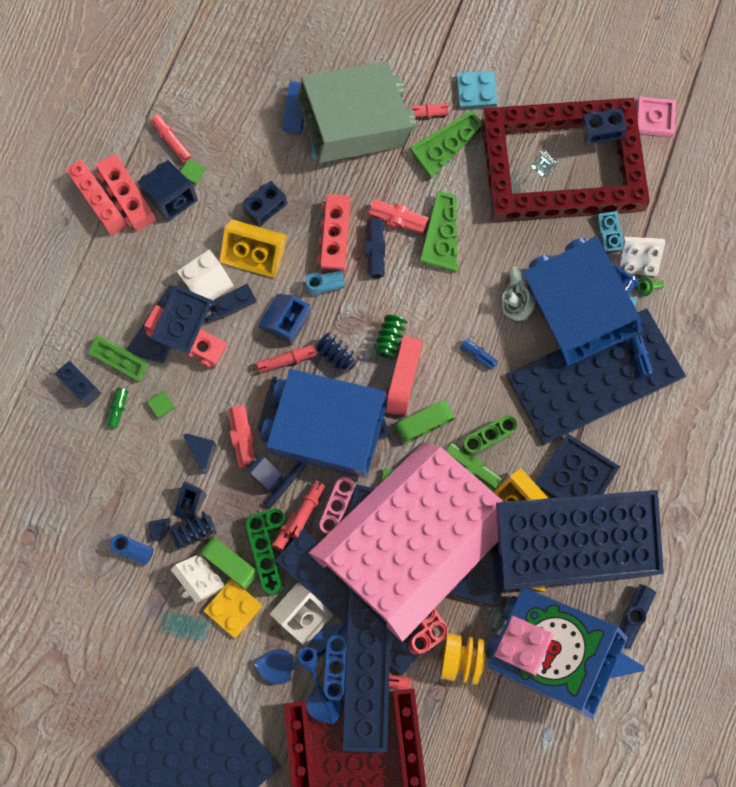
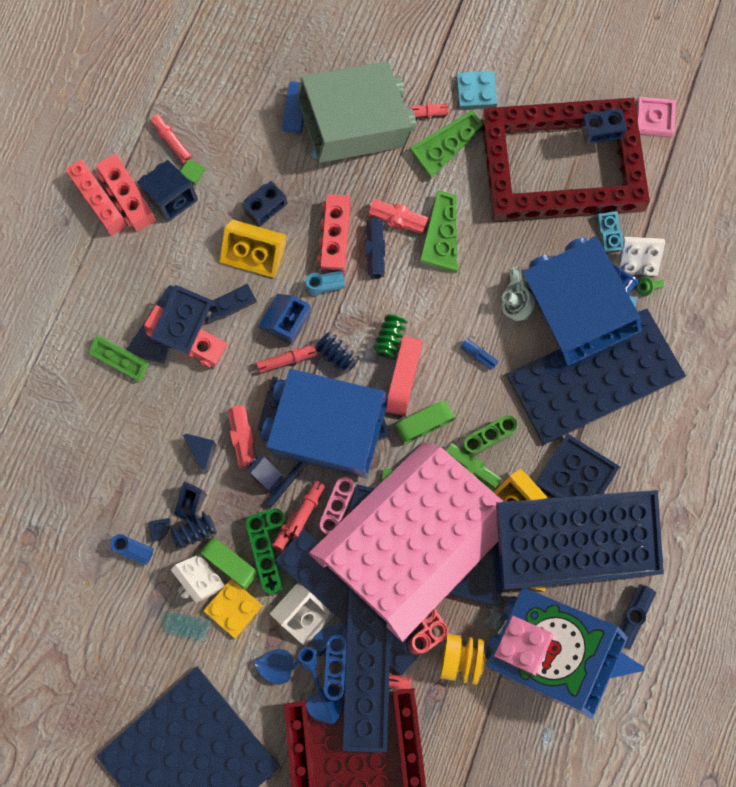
dark blue brick [54,360,102,407] -> none
green axle [106,388,129,428] -> none
bright green tile [147,391,175,419] -> none
white slope [177,249,234,300] -> none
clear light blue tile [531,149,558,178] -> none
blue axle [629,335,653,376] -> none

